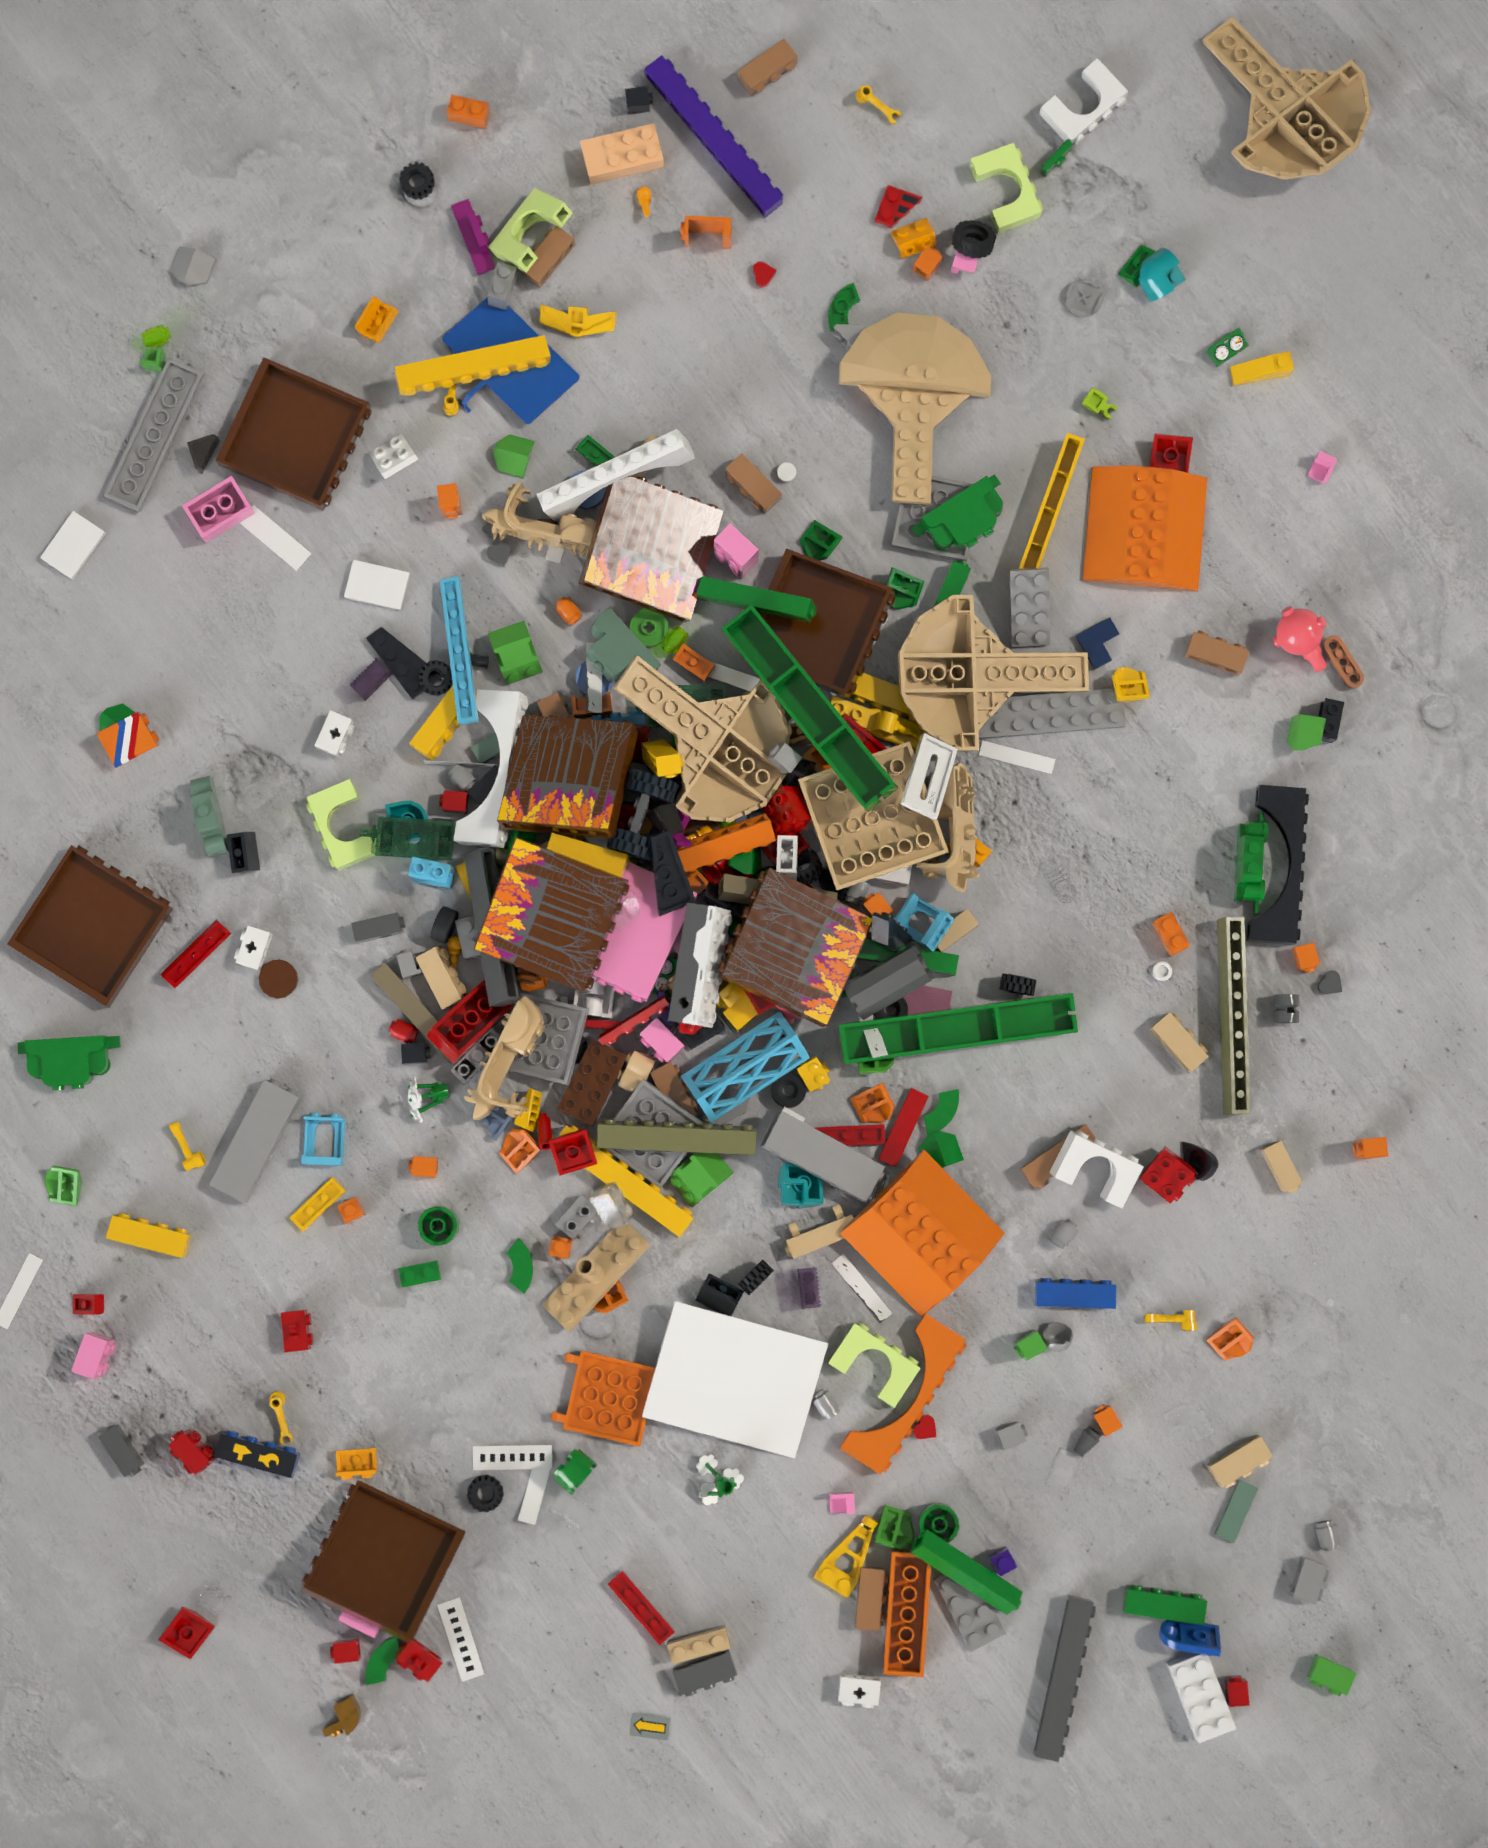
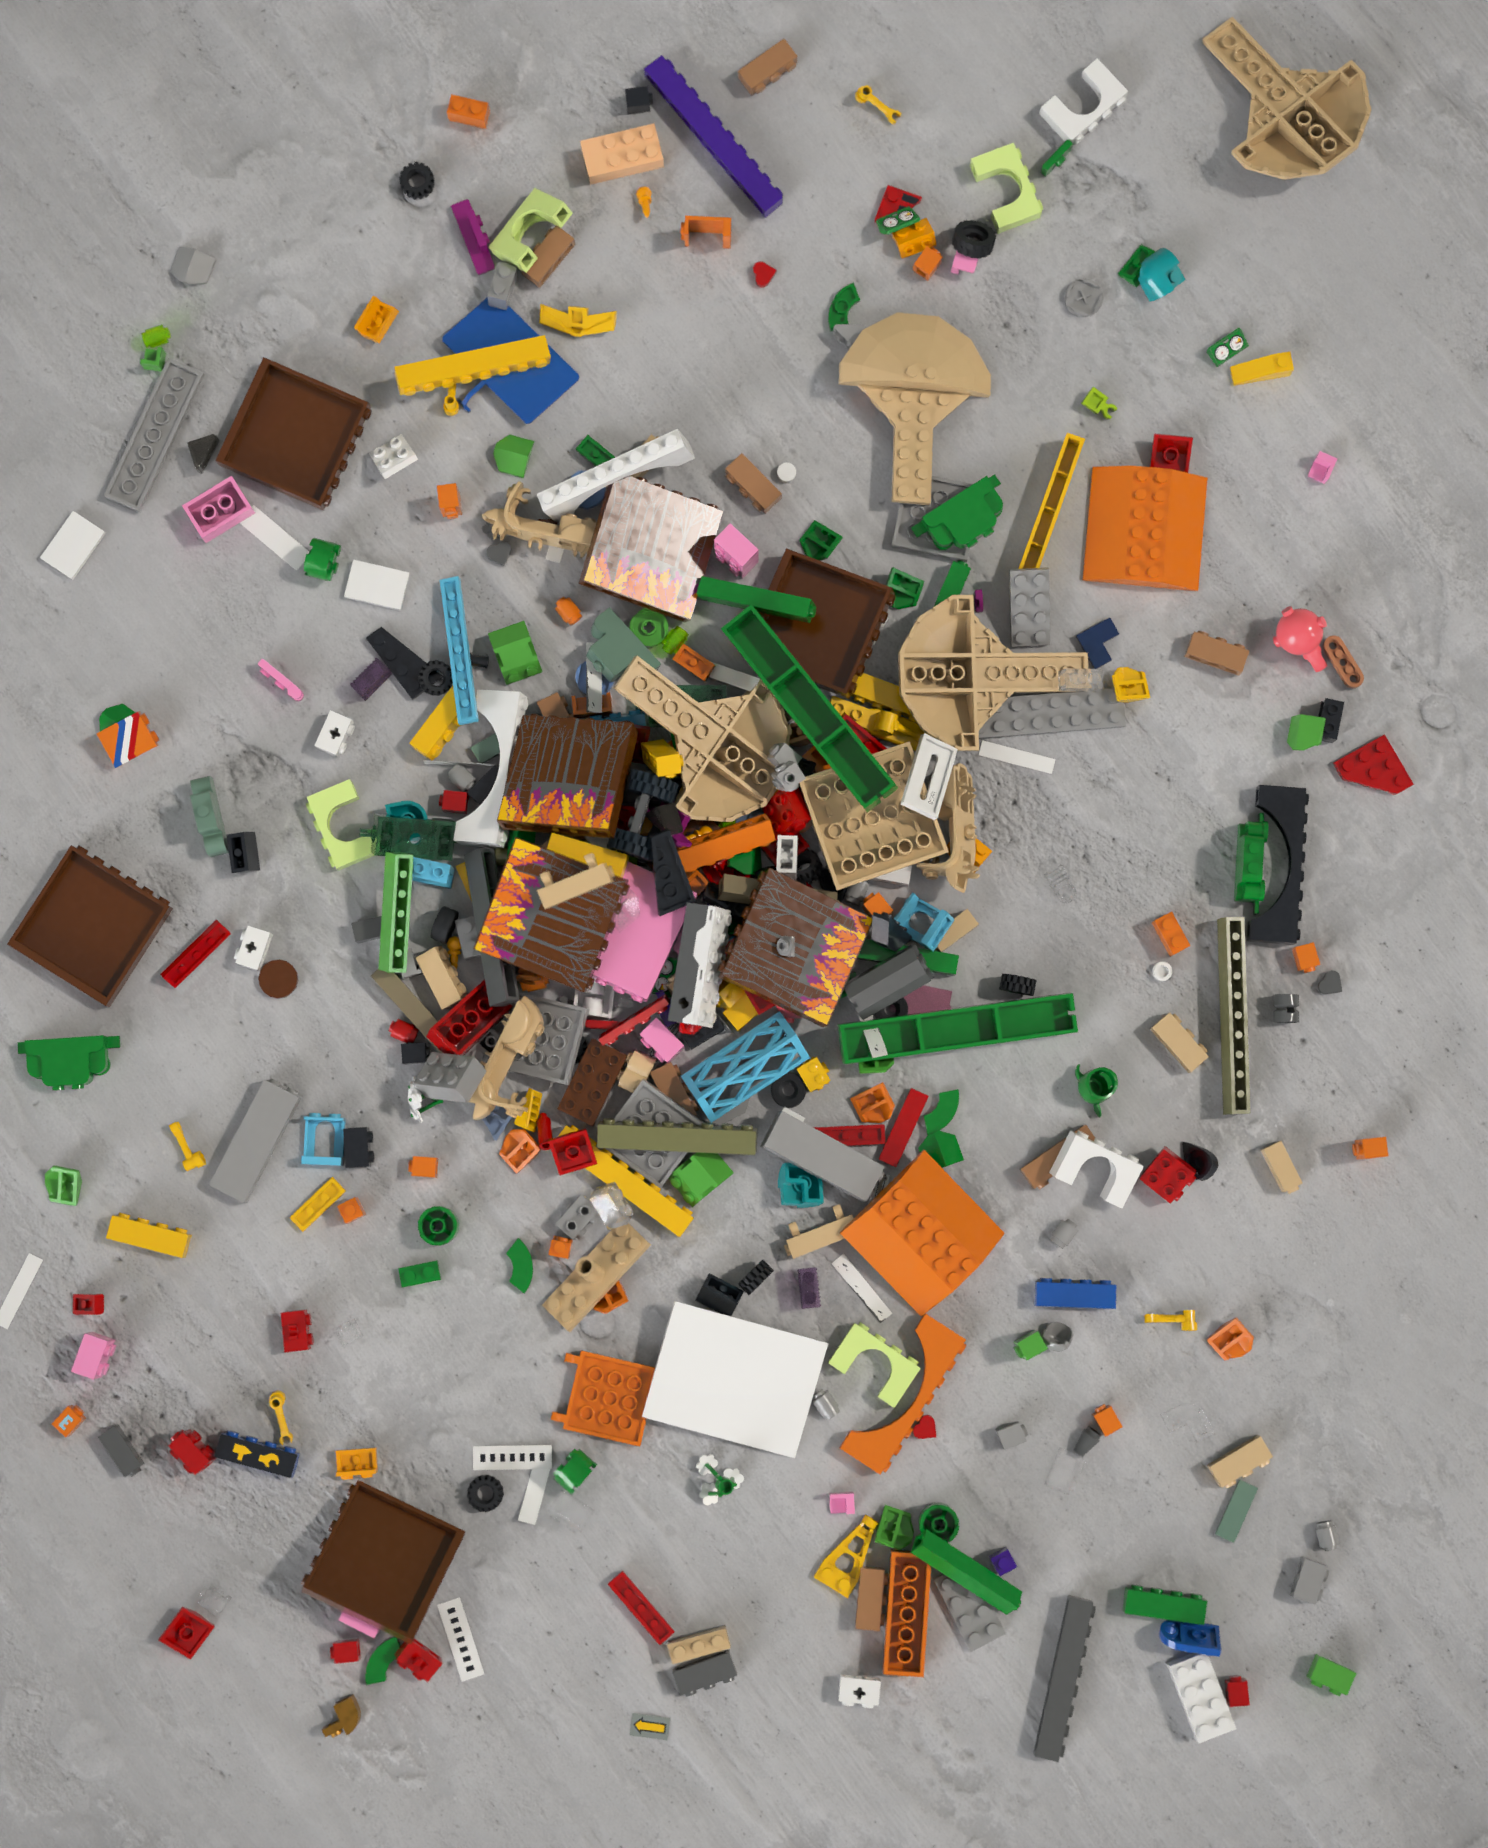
none -> orange brick [52,1405,86,1437]
none -> bright pink hinge [258,659,304,701]
none -> green brick [304,538,341,581]
none -> black hinge [343,1127,374,1168]
none -> bright green brick [378,852,414,973]
none -> light grey brick [413,1052,486,1103]
none -> tan brick [537,853,615,909]
none -> light grey brick [771,761,806,792]
none -> light grey plate [777,936,795,957]
none -> slope [876,206,921,235]
none -> magenta tile [973,589,983,613]
none -> clear brick [1058,668,1103,692]
none -> green piece [1075,1064,1118,1118]
none -> red plate [1333,734,1414,795]

